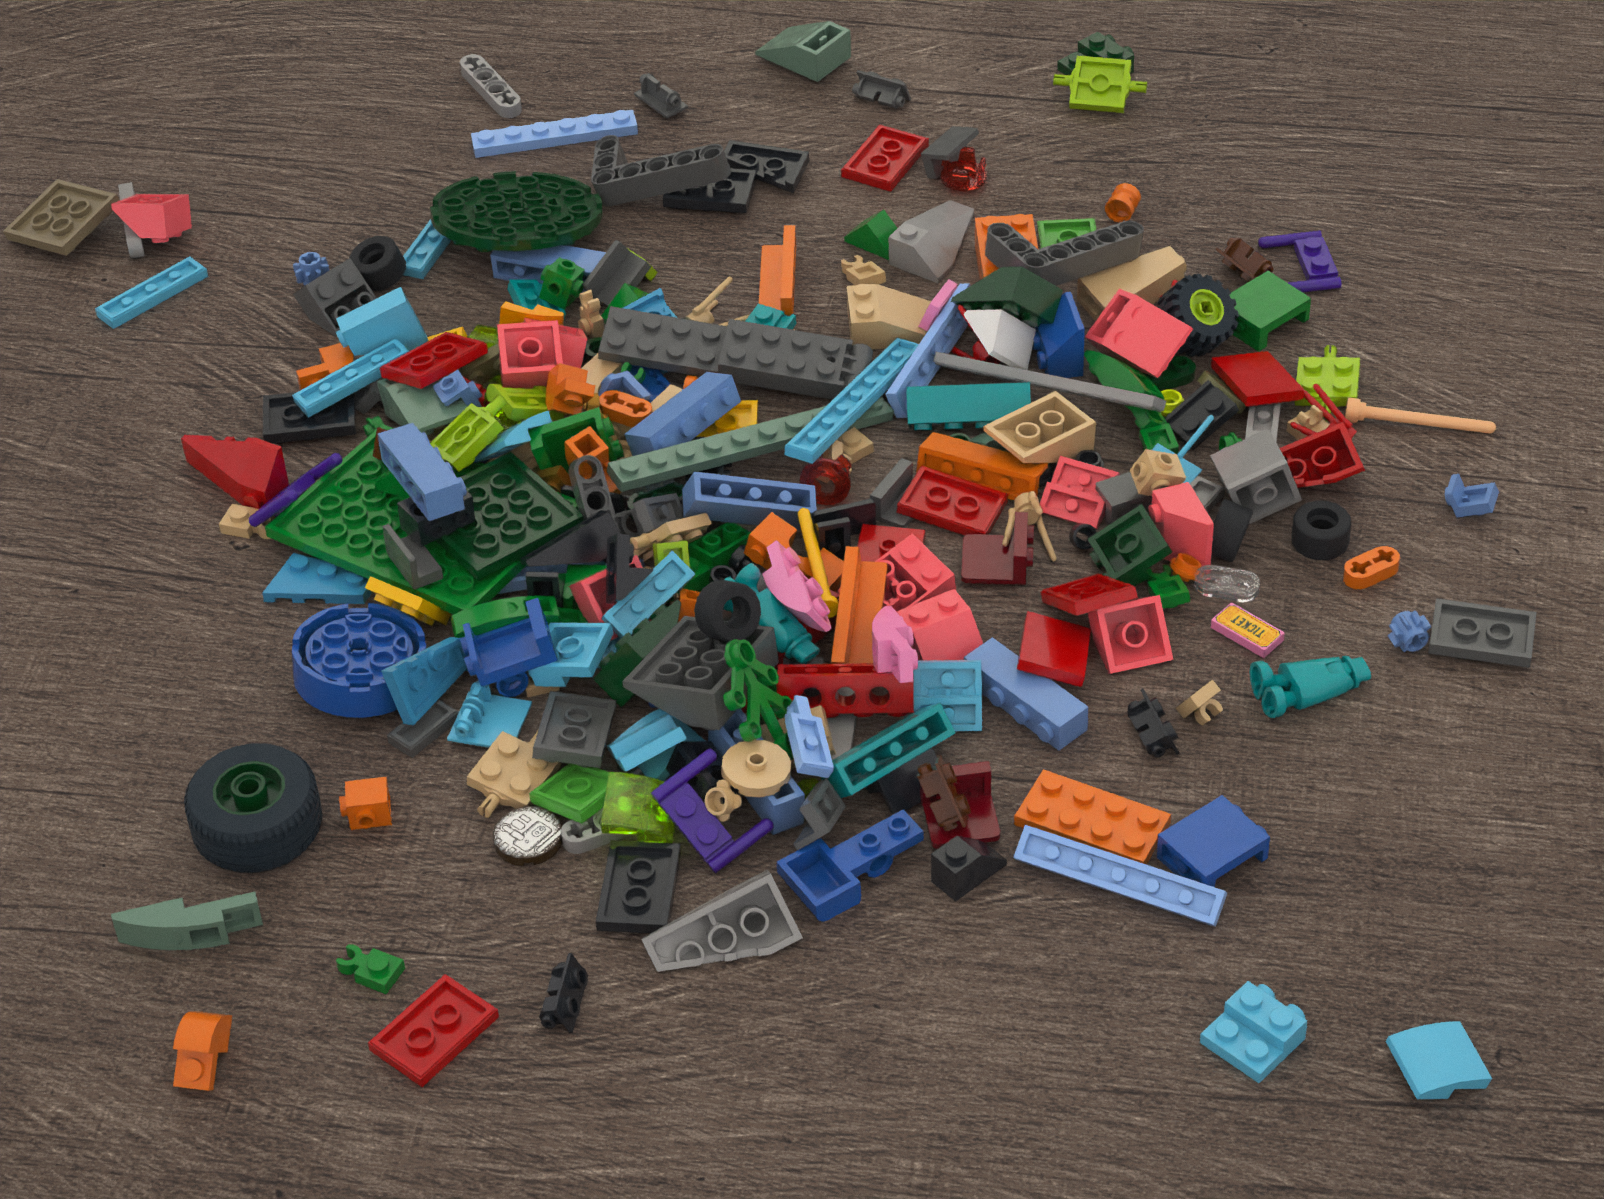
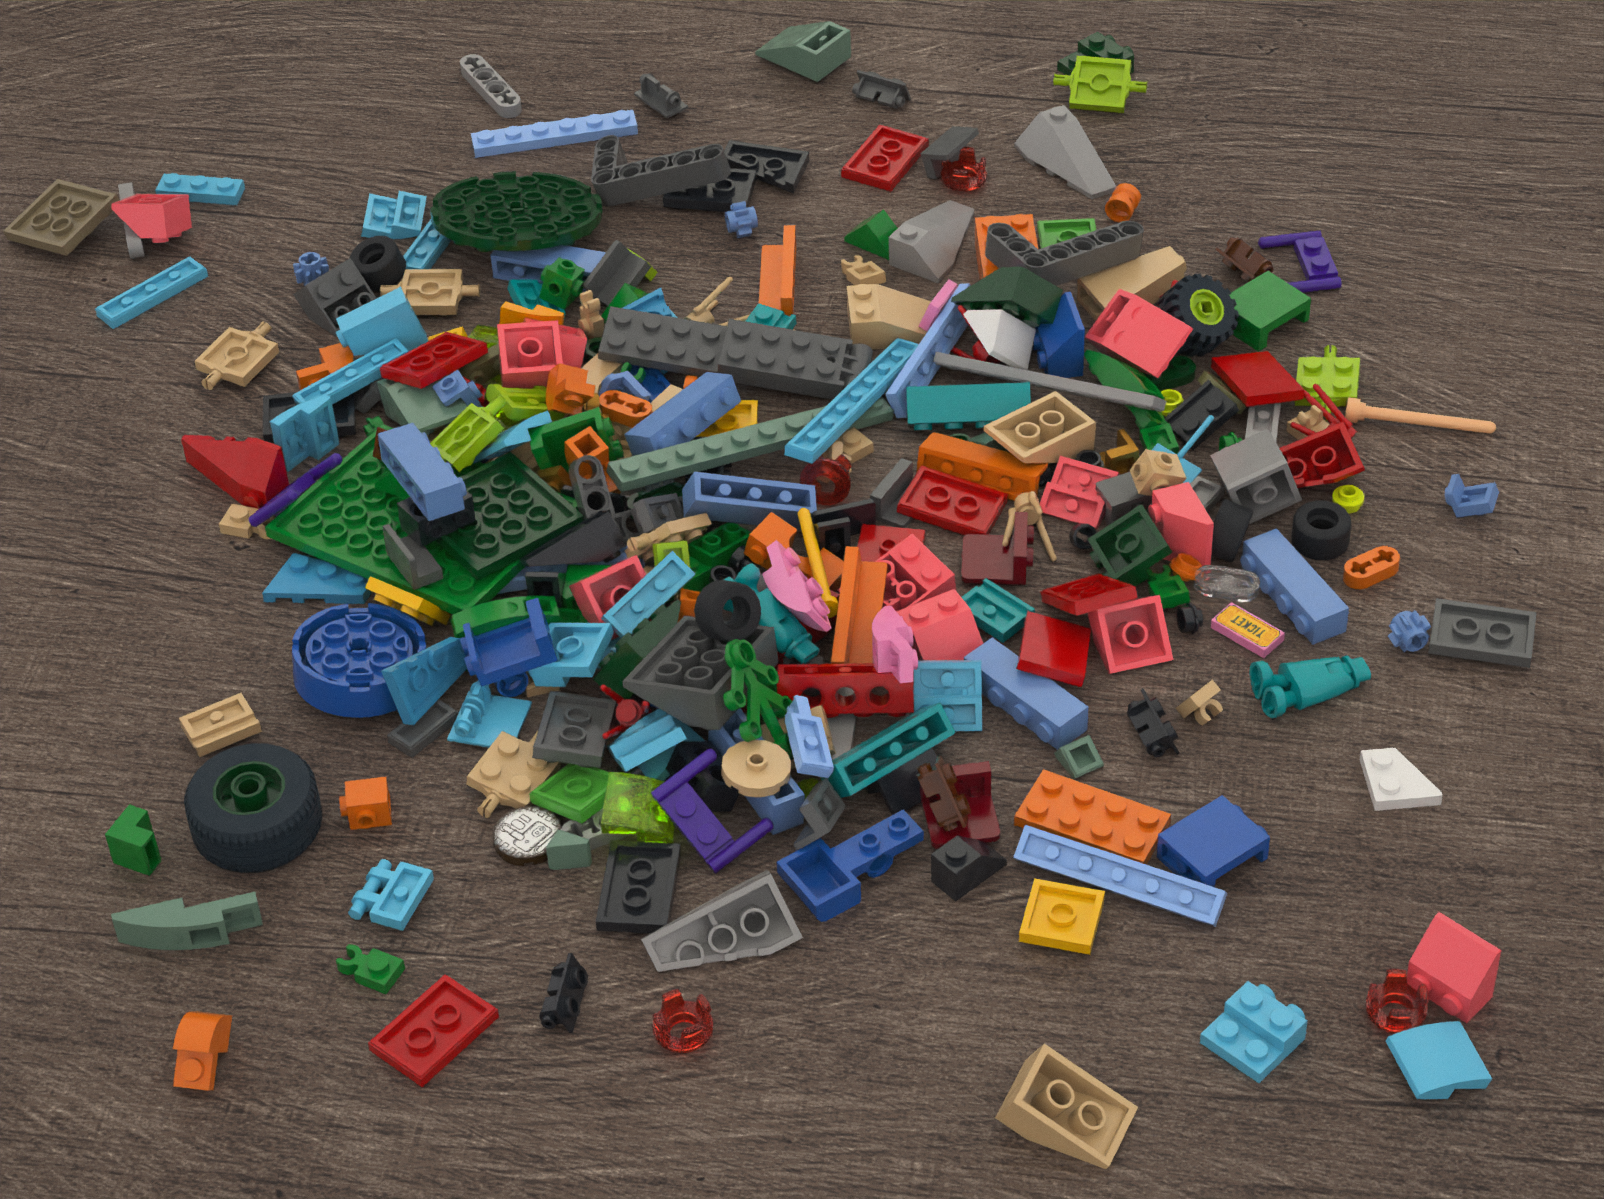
black slope [606,534,653,604] -> none
tan plate [705,779,742,822] -> none
none -> green piece [105,804,162,876]
none -> medium azure plate [155,173,245,205]
none -> tan plate [179,693,262,757]
none -> tan plate [195,321,279,390]
none -> medium azure slope [270,395,340,472]
none -> medium azure plate [348,859,434,931]
none -> medium azure slope [361,191,427,239]
none -> tan plate [380,269,480,316]
none -> sand green slope [546,829,592,870]
none -> red plant [600,685,652,739]
none -> clear red piece [652,989,714,1053]
none -> medium blue gear [725,201,758,238]
none -> teal plate [961,578,1035,643]
none -> tan slope [995,1044,1138,1169]
none -> light grey wedge [1014,105,1116,199]
none -> yellow plate [1019,878,1105,955]
none -> sand green slope [1054,735,1104,779]
none -> pearl gold panel [1099,429,1139,475]
none -> black plate [1176,602,1203,635]
none -> medium blue brick [1240,528,1349,645]
none -> neon yellow plate [1332,485,1365,514]
none -> white wing [1360,748,1442,811]
none -> clear red piece [1365,969,1429,1033]
none -> coral slope [1405,912,1501,1023]

